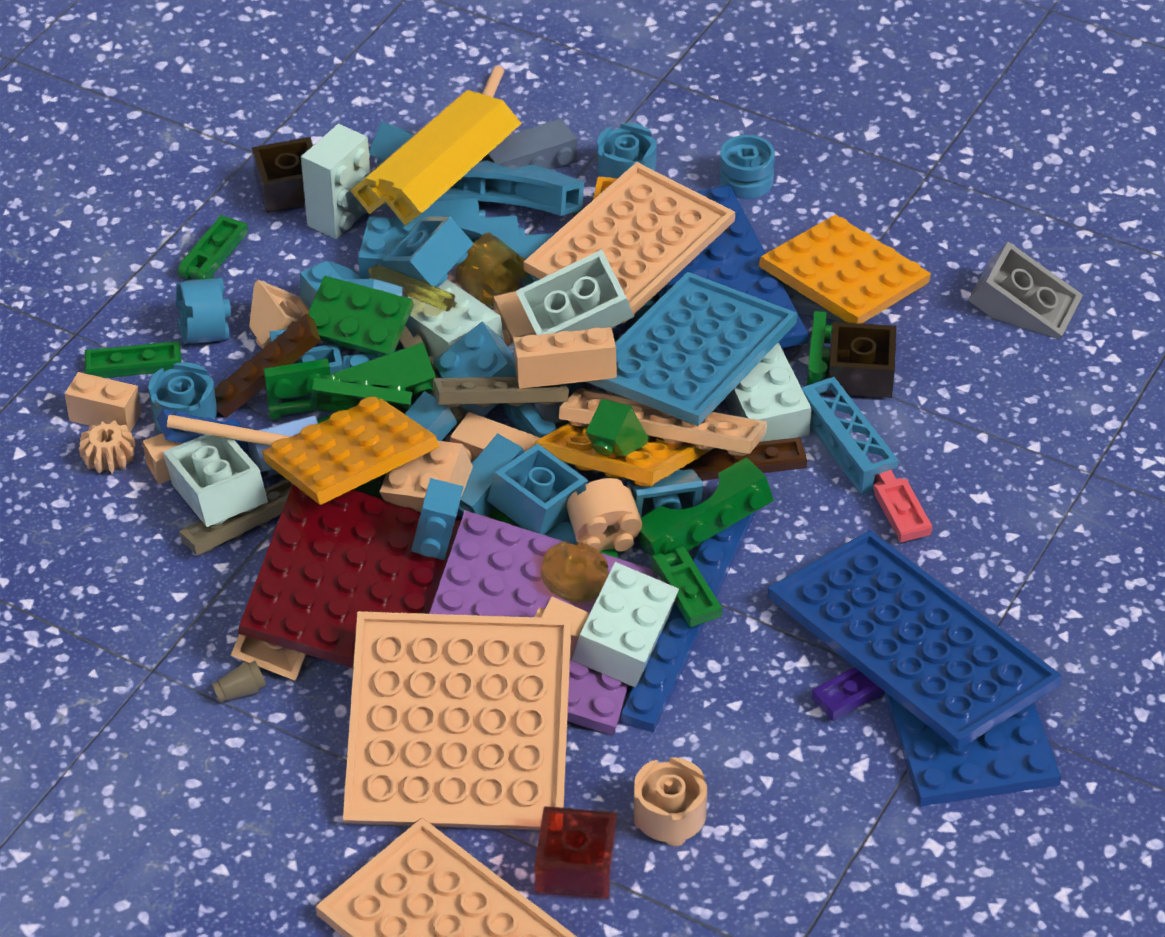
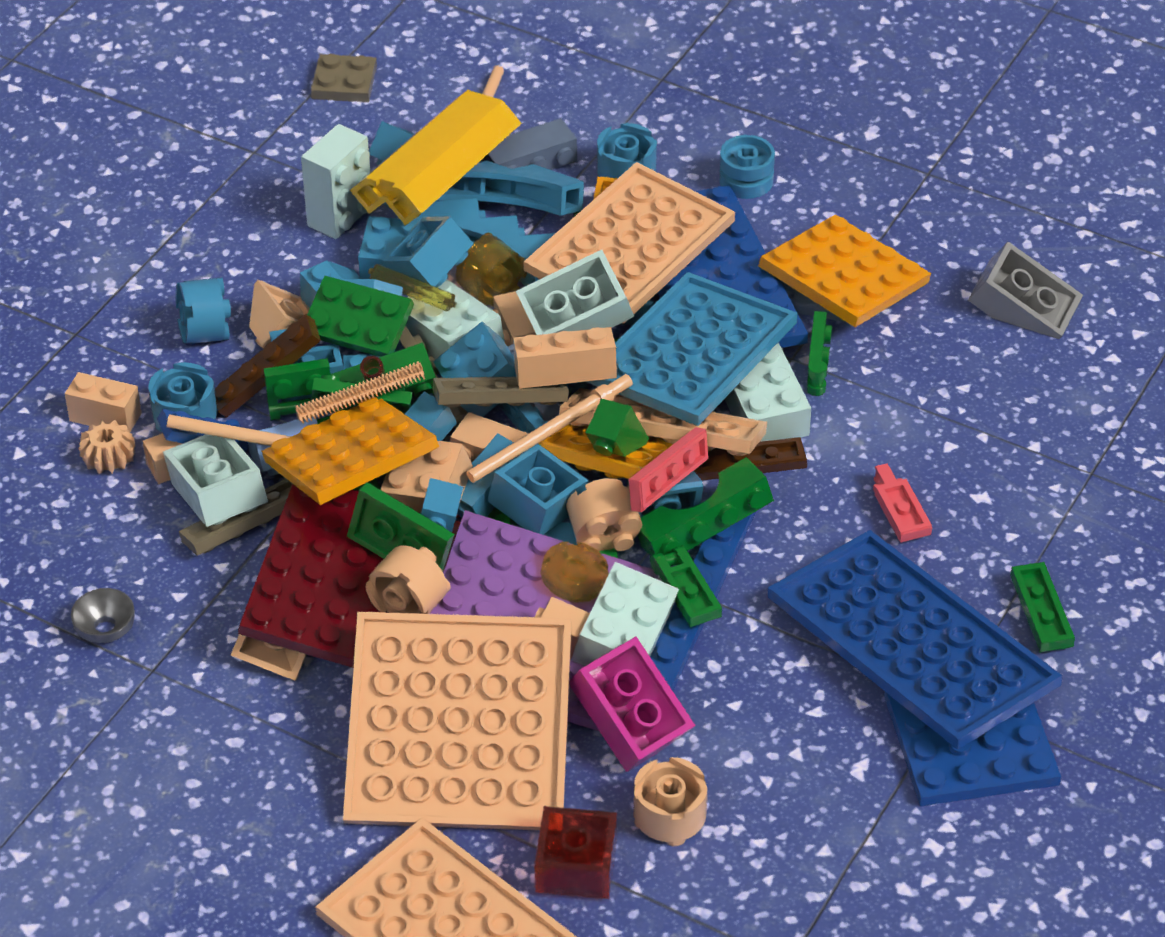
green tile [85,341,182,378] -> none
green plate [178,215,248,280] -> none
dark tan cone [212,660,267,703] -> none
dark brown brick [252,137,313,213] -> none
dark azure fence [801,377,899,495] -> none
dark purple plate [811,667,885,721] -> none
dark brown brick [828,322,897,398] -> none
none -> flat silver piece [71,588,135,643]
none -> light nougat axle [296,361,425,424]
none -> dark tan plate [311,54,377,102]
none -> green plate [347,482,454,572]
none -> clear red hinge [360,356,386,381]
none -> light nougat brick [366,546,451,614]
none -> light nougat bar [466,374,633,483]
none -> dark pink slope [569,636,695,772]
none -> coral tile [629,427,708,512]
none -> green plate [1010,562,1075,652]

